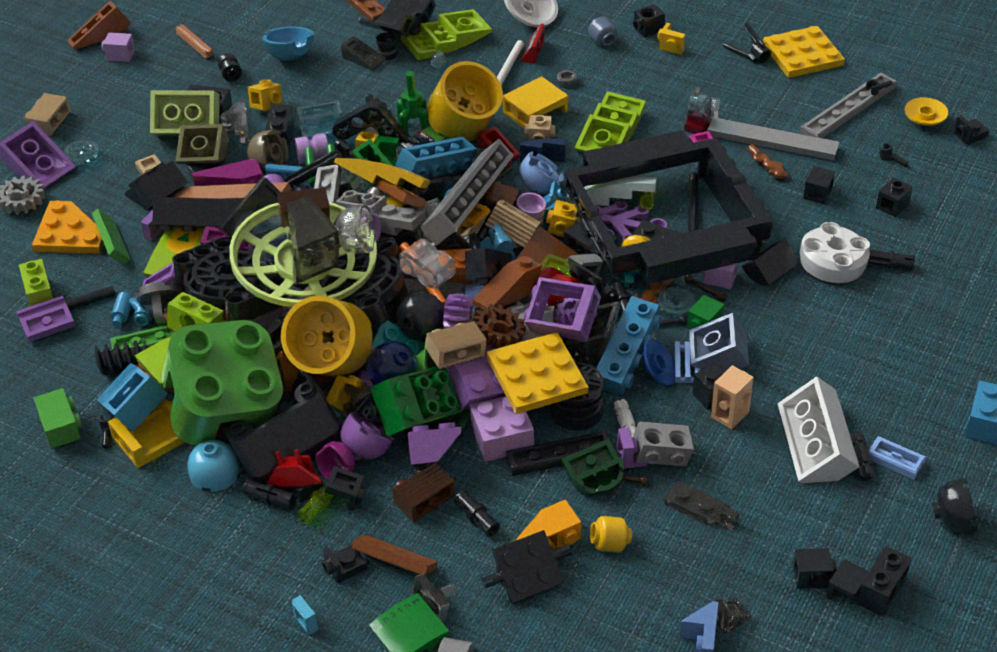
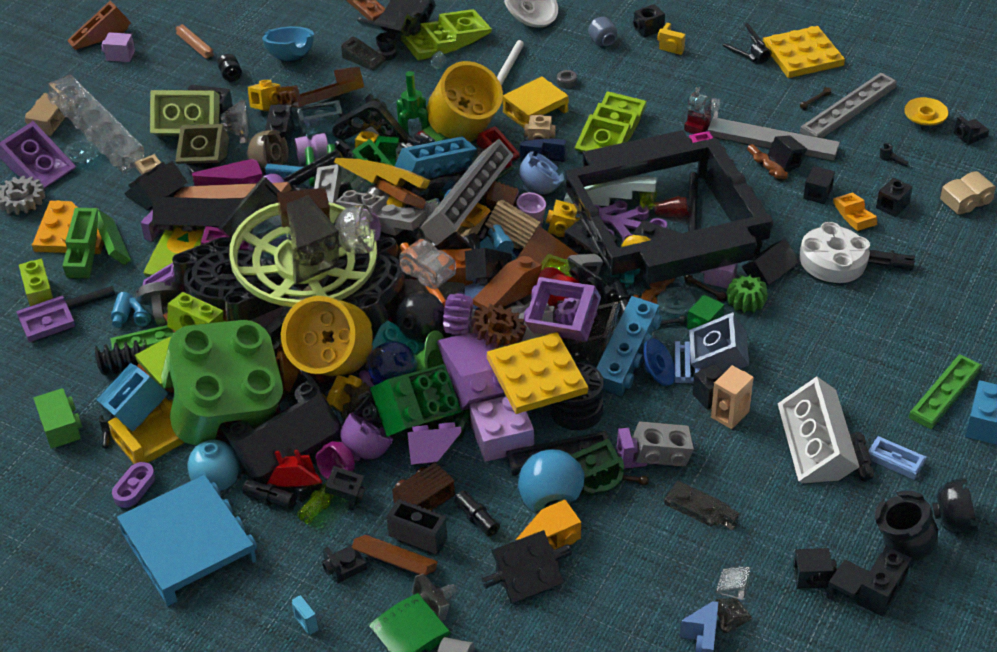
tan brick [426,321,486,369] -> none
red slope [521,24,545,64] -> none
dark azure bracket [543,181,568,219] -> none
yellow head [590,516,632,553] -> none
white axle [614,399,636,437] -> none
black hand [866,79,893,96] -> none
none -> clear brick [48,74,144,173]
none -> bright green slope [62,208,98,278]
none -> medium lavender plate [112,462,155,508]
none -> dark azure panel [117,474,257,607]
none -> reddish brown panel [276,67,365,108]
none -> black brick [386,499,448,554]
none -> dark azure cylinder [518,450,584,512]
none -> clear red cone [654,195,688,218]
none -> clear slope [716,566,751,600]
none -> bright green gear [727,275,768,313]
none -> black brick [768,135,807,169]
none -> dark brown hinge [800,87,831,110]
none -> light orange slope [833,193,877,231]
none -> black tile [875,491,938,561]
none -> bright green tile [909,354,982,430]
none -> tan brick [940,171,996,214]

